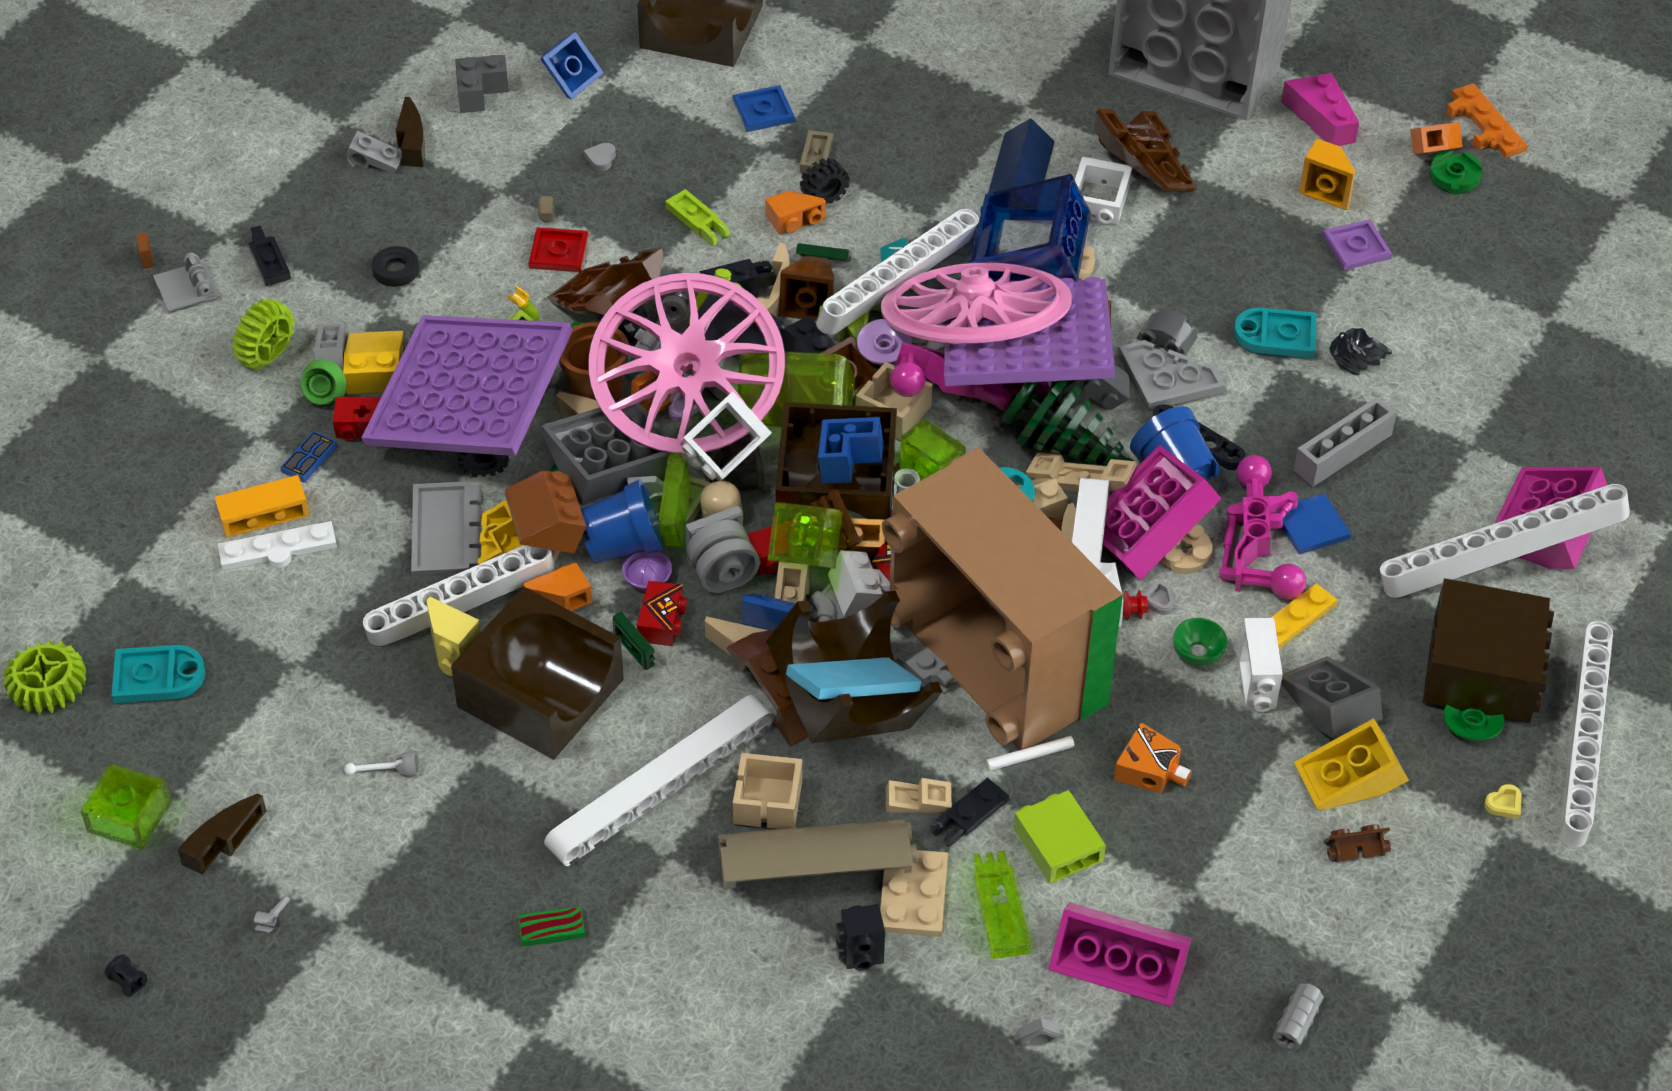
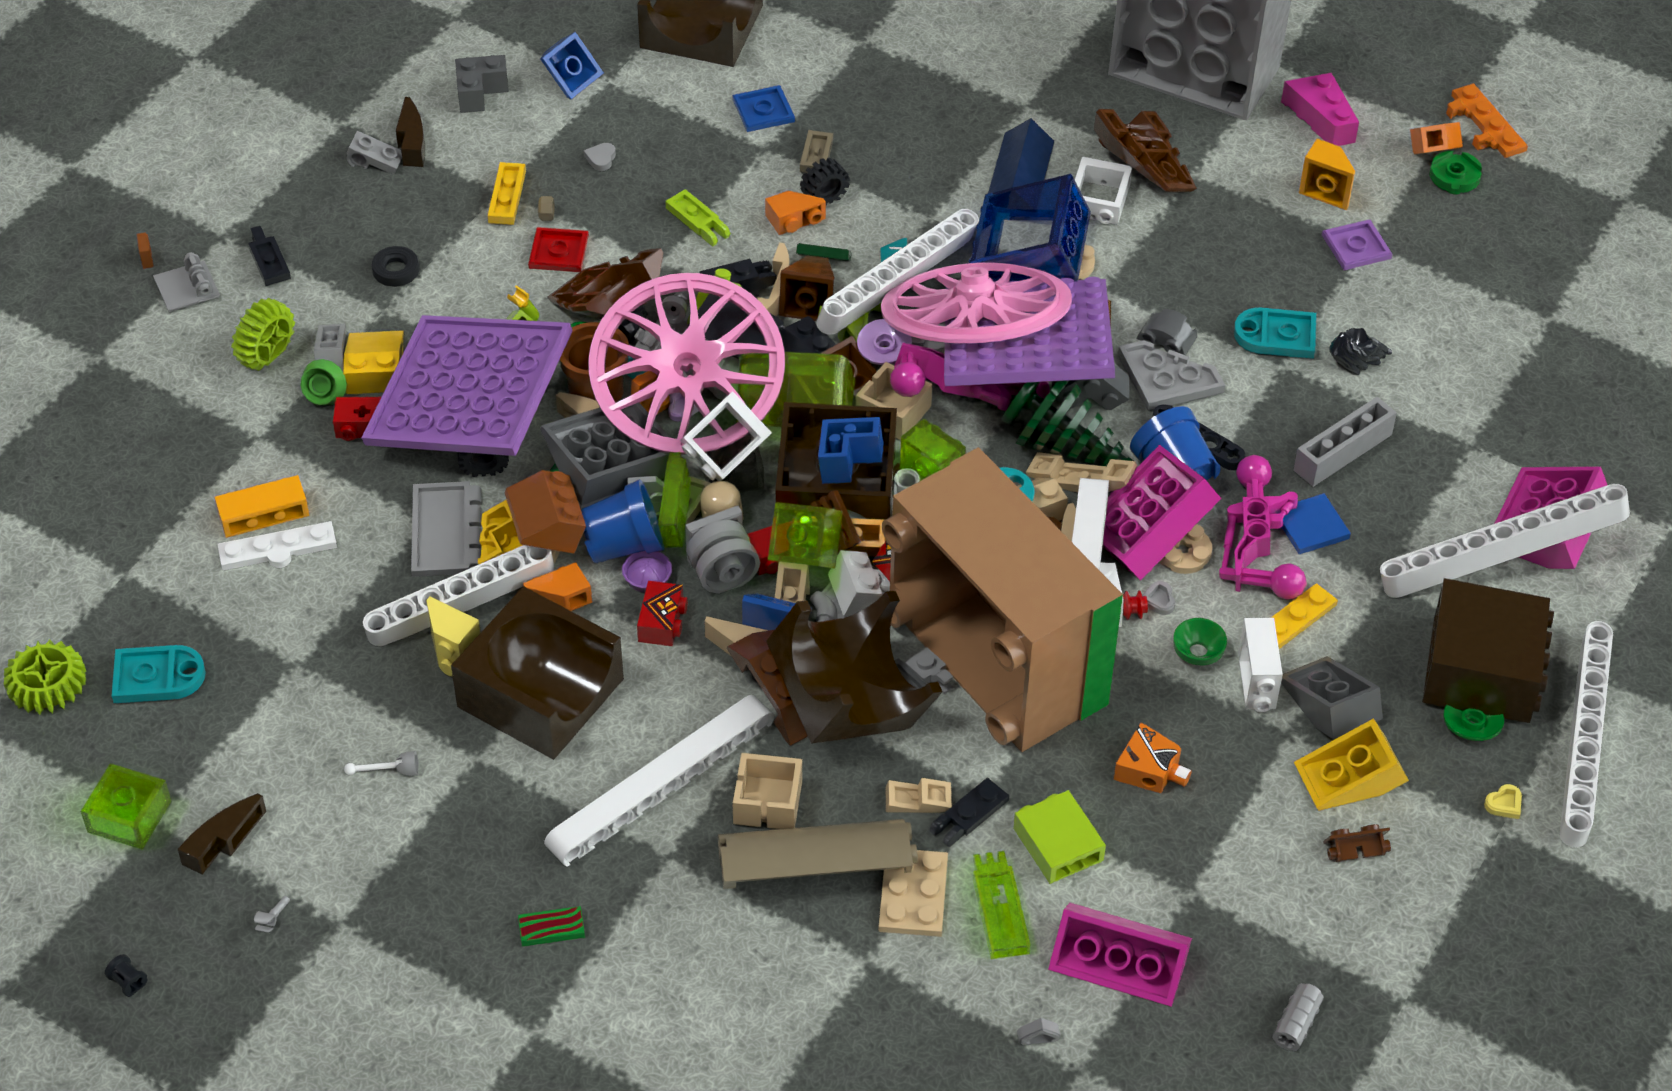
tile [281,431,337,483] -> none
dark green tile [612,612,655,670] -> none
medium azure tile [786,658,922,699] -> none
black brick [835,904,885,971] -> none
white bar [986,736,1074,771] -> none
none -> yellow plate [488,162,526,225]

